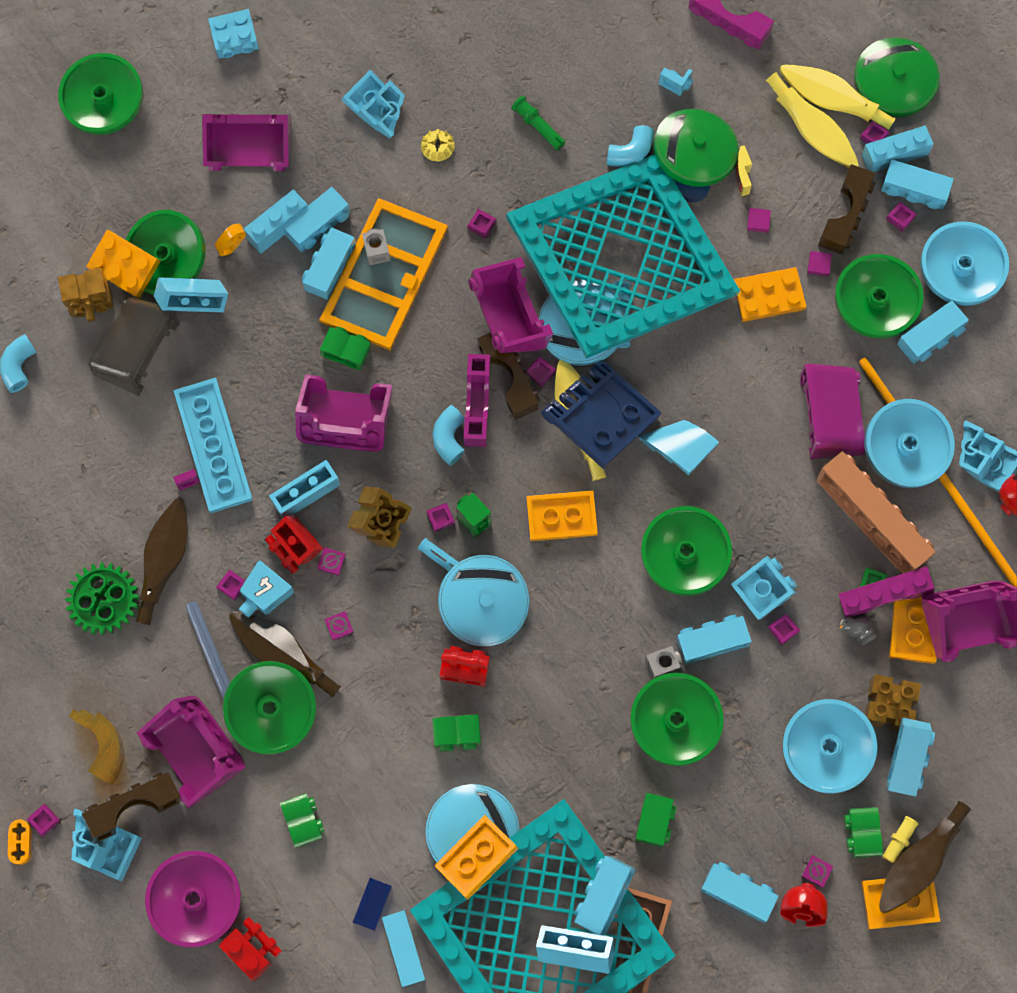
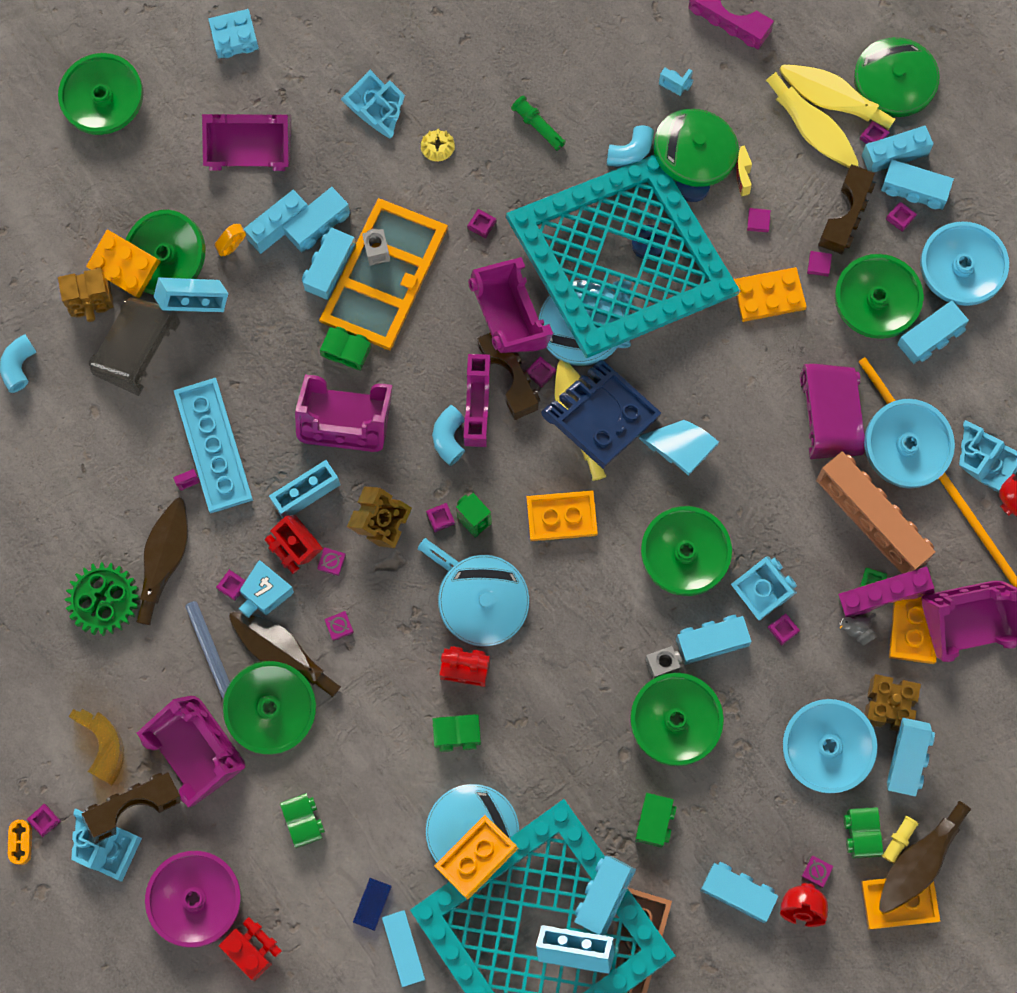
none -> dark blue piece [631,225,666,260]

